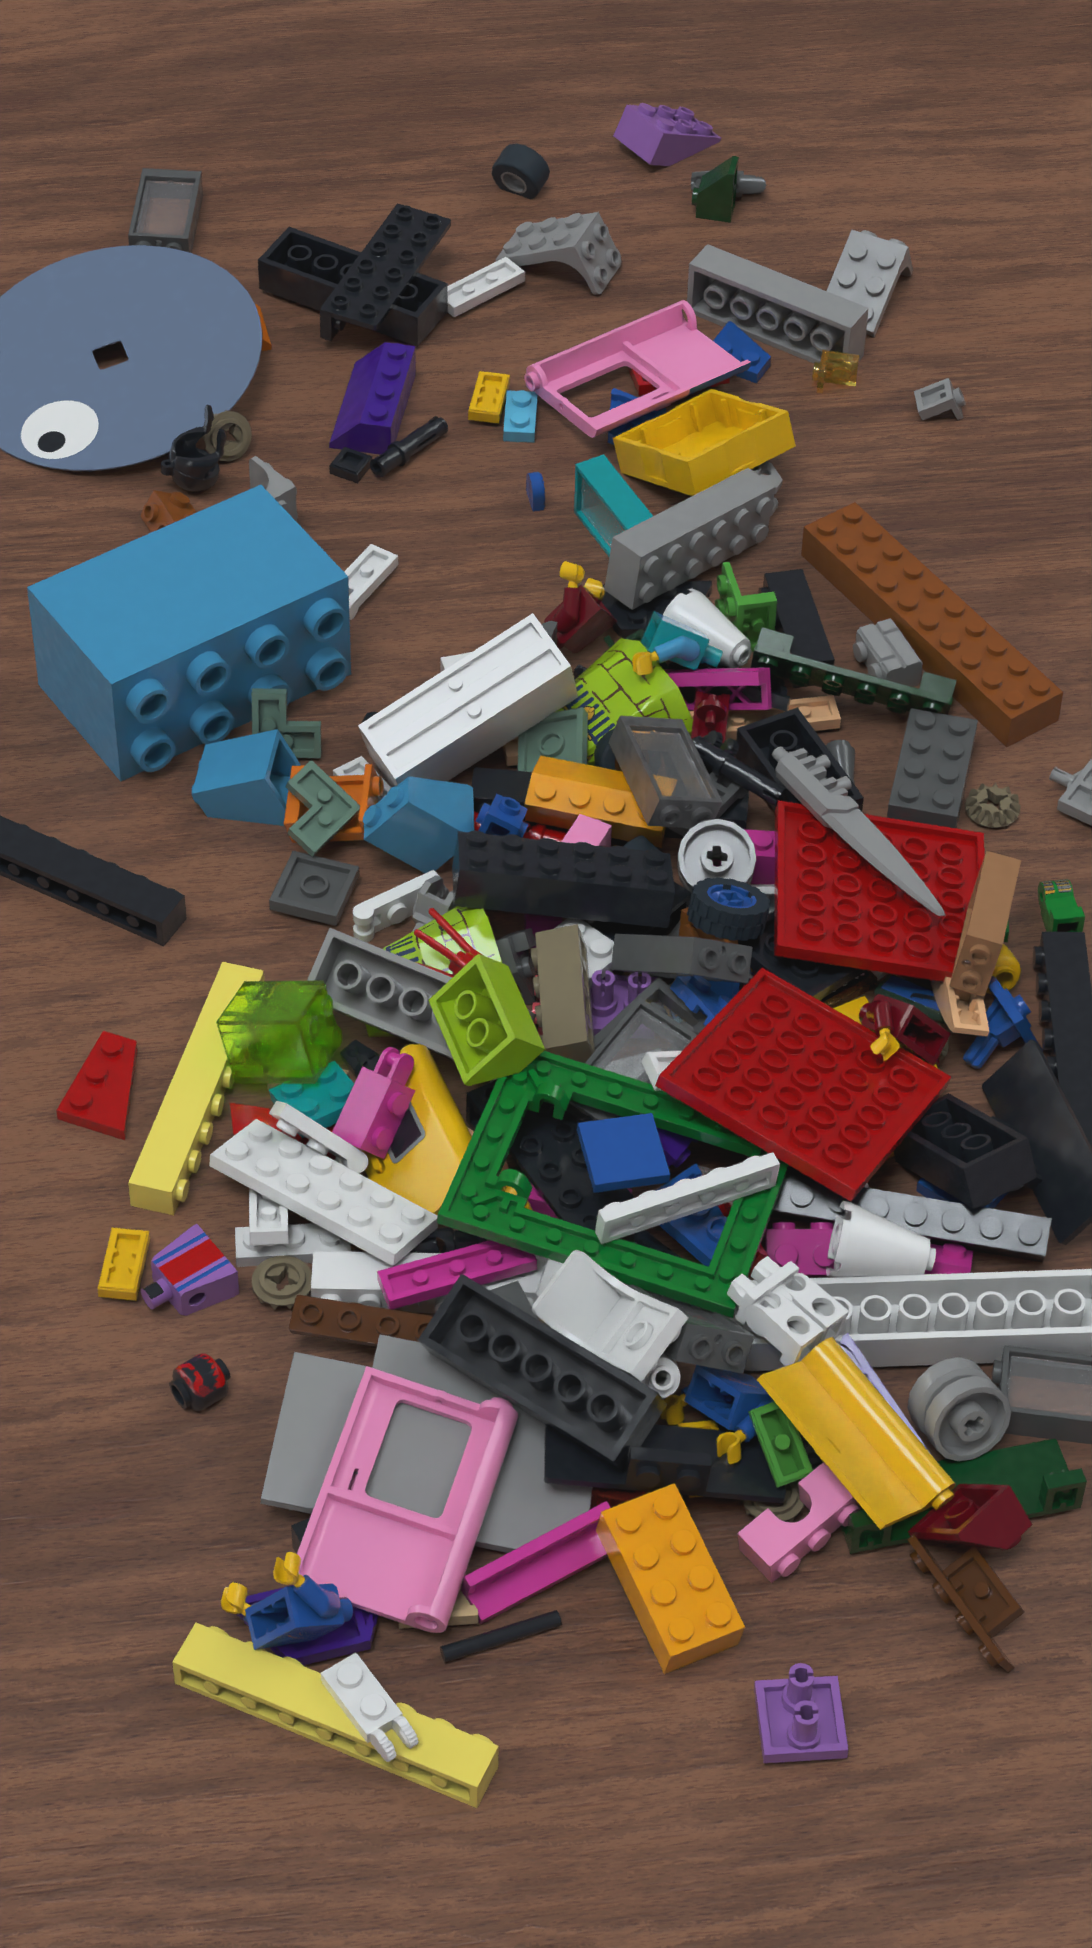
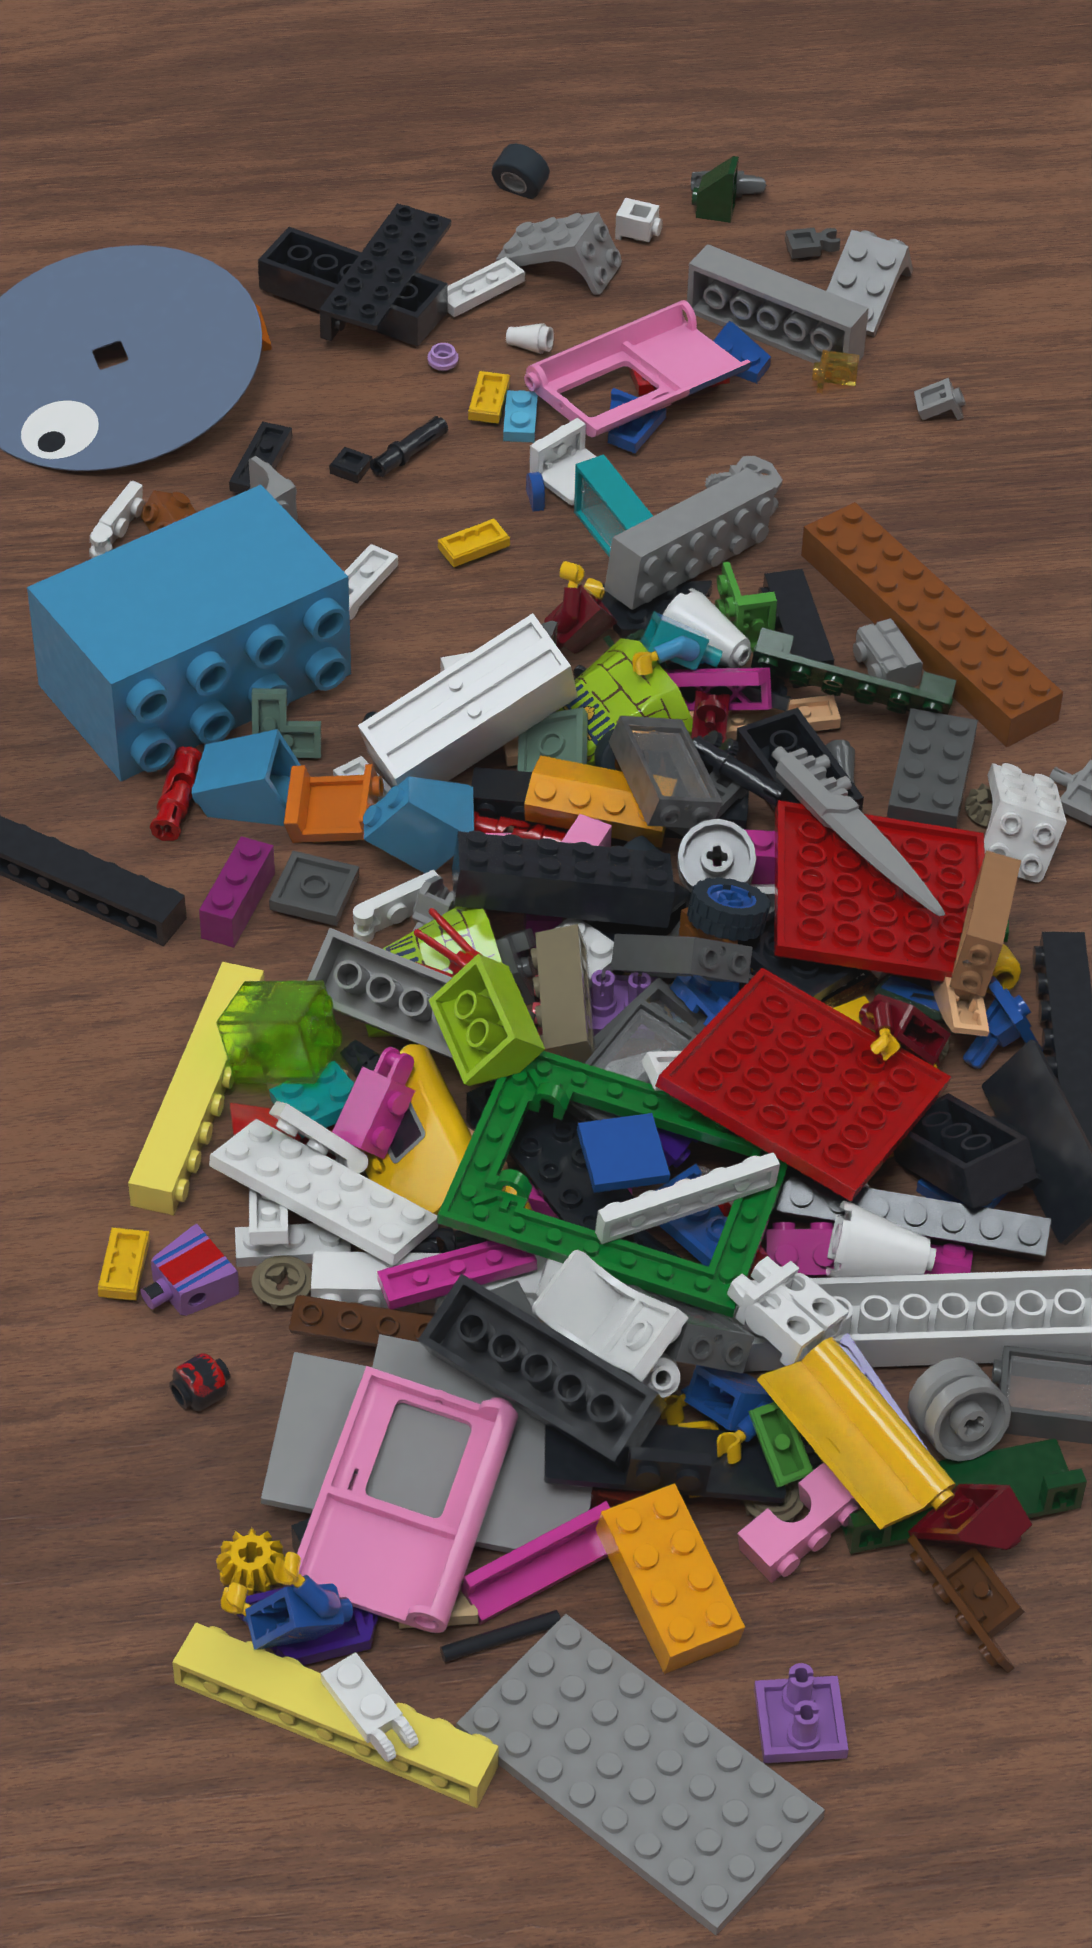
red wing [56,1031,137,1140] -> none
window [128,168,203,253] -> none
black hair [161,405,226,492] -> none
dark tan gear [202,410,252,461] -> none
sand green plate [286,760,360,857] -> none
dark purple slope [329,342,416,455] -> none
blue brick [475,793,529,838] -> none
medium lavender slope [613,103,721,166] -> none
yellow tile [613,389,796,496] -> none
green leg [1038,879,1085,932] -> none
none -> white hinge [89,481,145,559]
none -> red piece [150,746,202,841]
none -> magenta brick [199,836,275,948]
none -> yellow gear [216,1527,285,1596]
none -> black plate [229,421,292,493]
none -> lavender plate [428,343,458,371]
none -> yellow plate [438,519,510,567]
none -> light grey plate [456,1614,825,1936]
none -> white cone [506,323,554,354]
none -> white bracket [530,418,596,505]
none -> white brick [615,198,663,242]
none -> dark grey plate [785,228,841,259]
none -> white bracket [984,763,1067,882]

